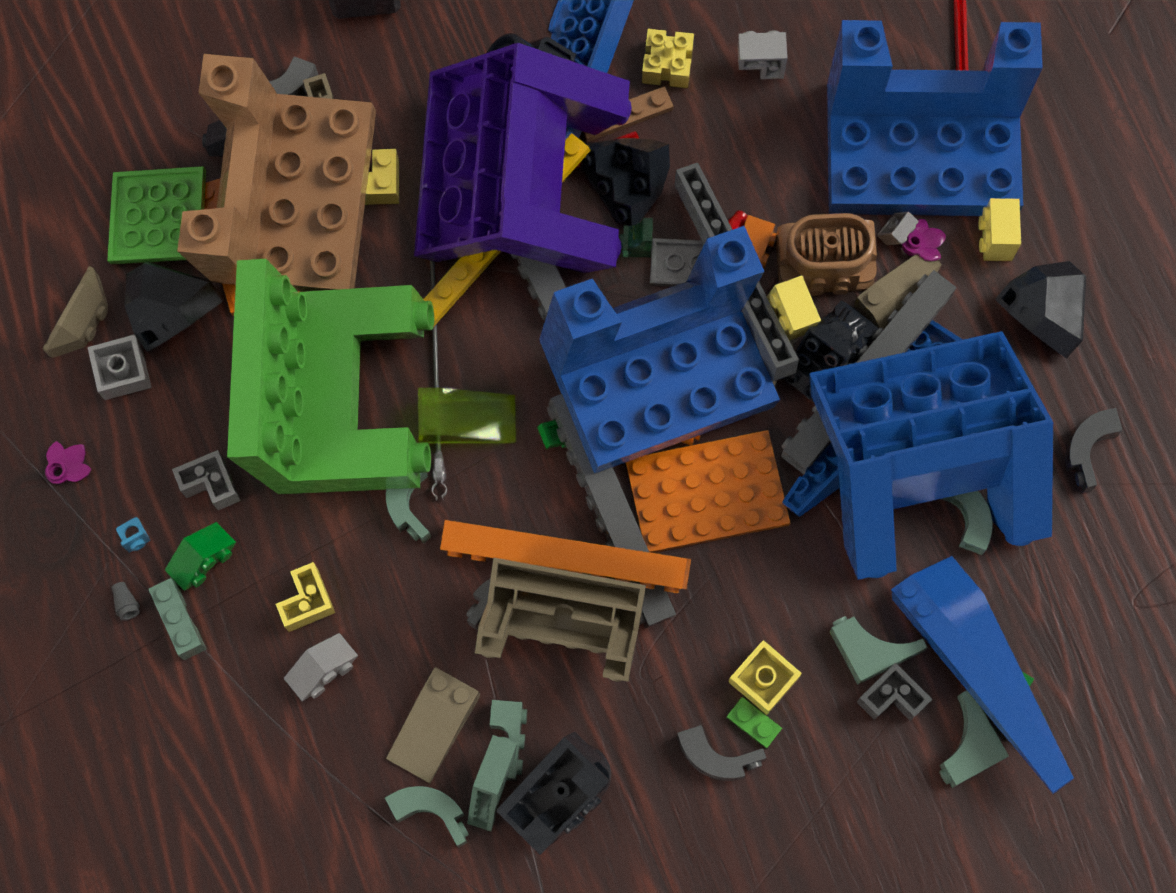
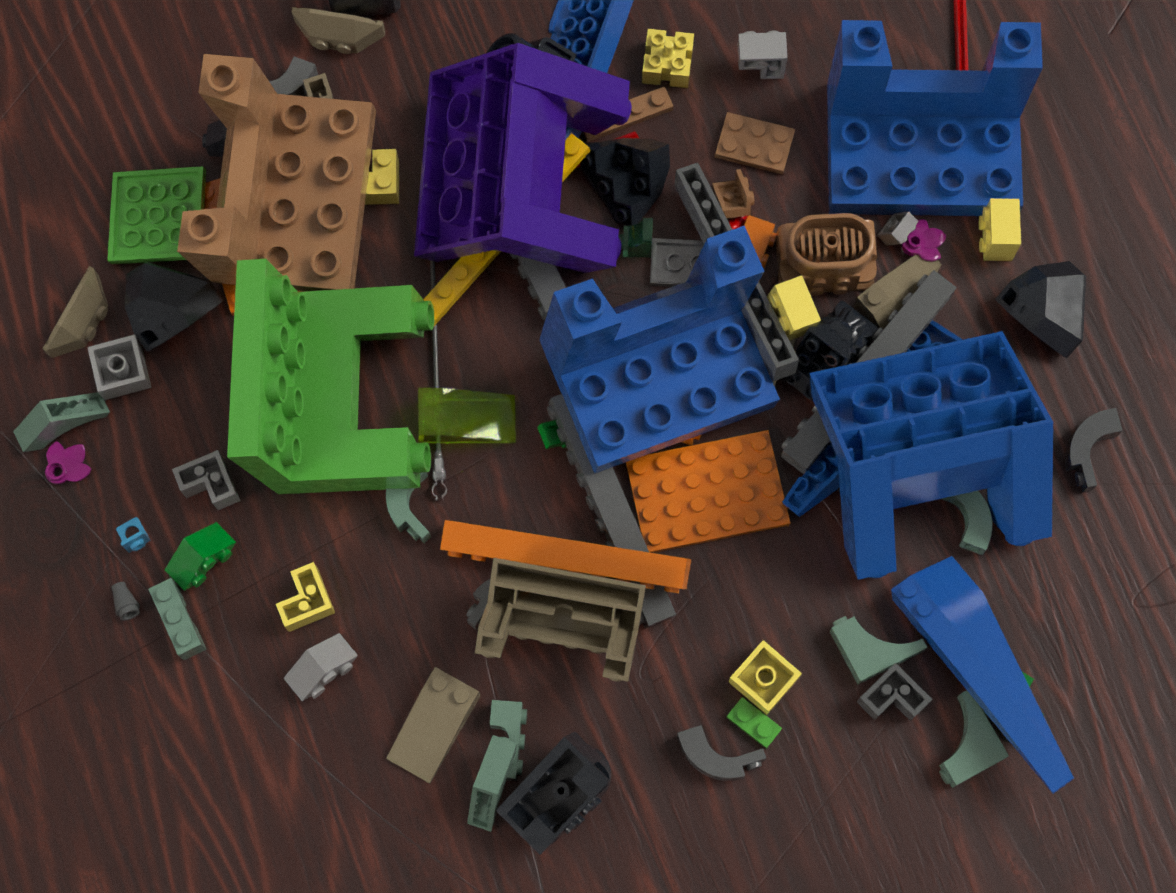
sand green arch [385,786,469,848] -> none
none -> sand green arch [13,392,110,452]
none -> dark tan wedge [292,7,385,54]
none -> medium nougat bracket [712,169,754,218]
none -> medium nougat plate [715,112,795,175]

